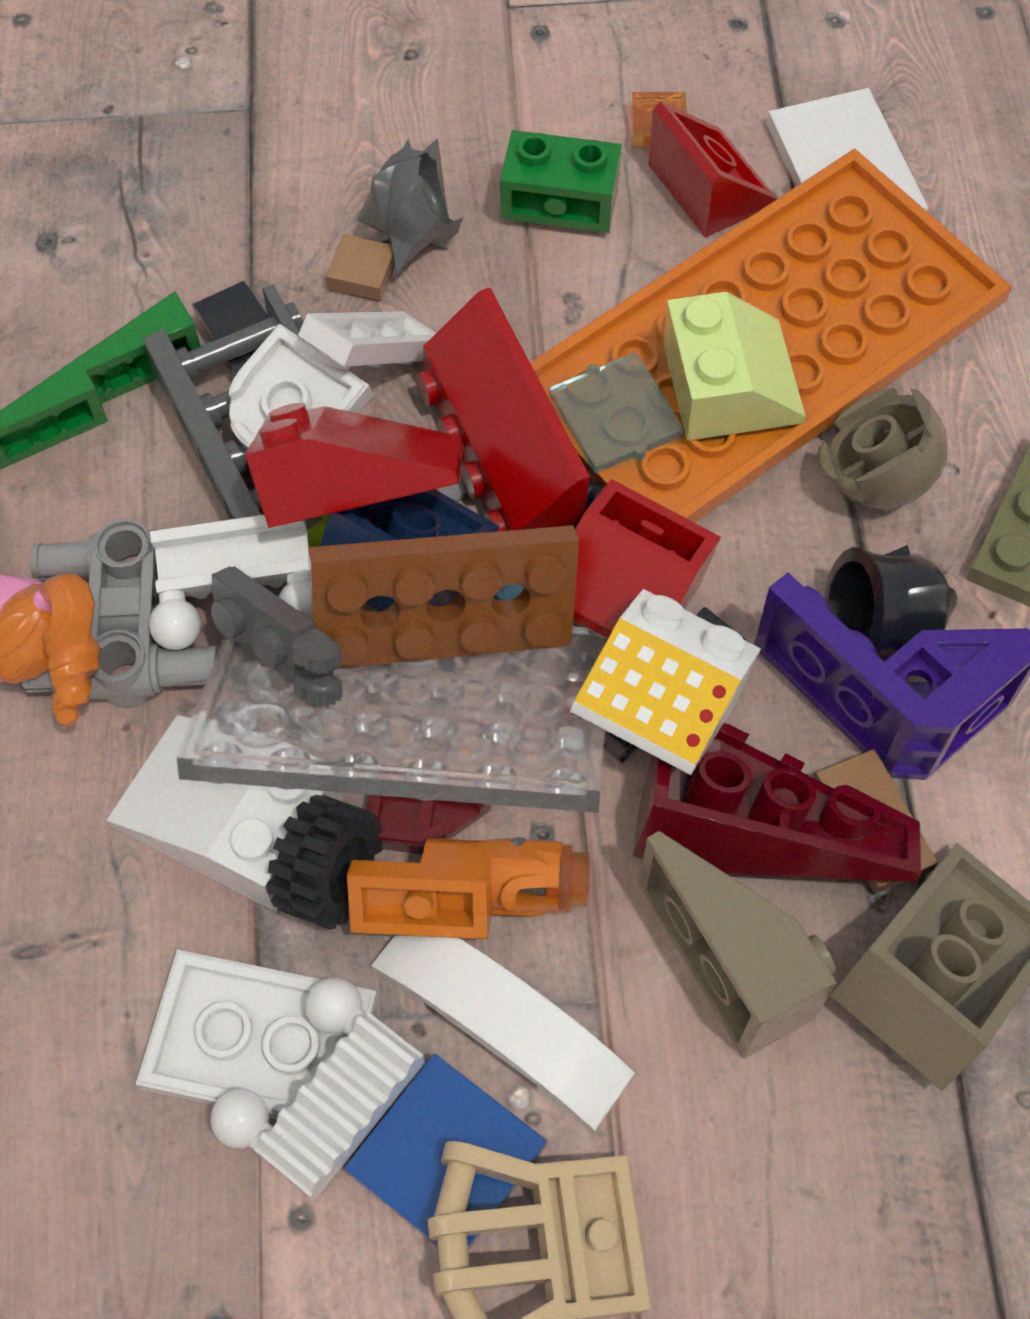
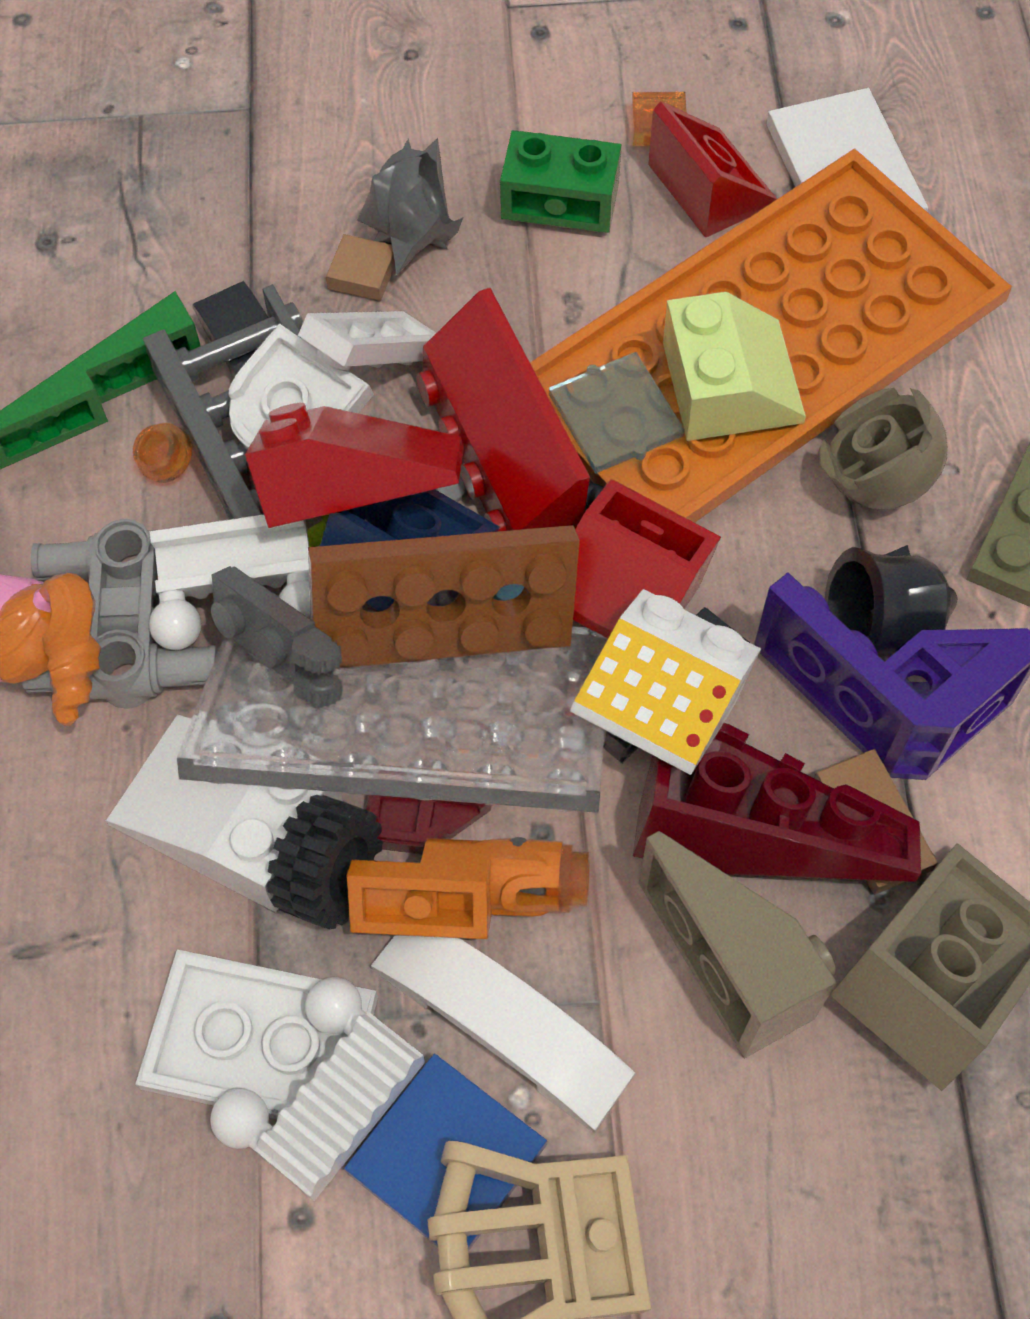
none -> clear orange plate [133,423,192,483]

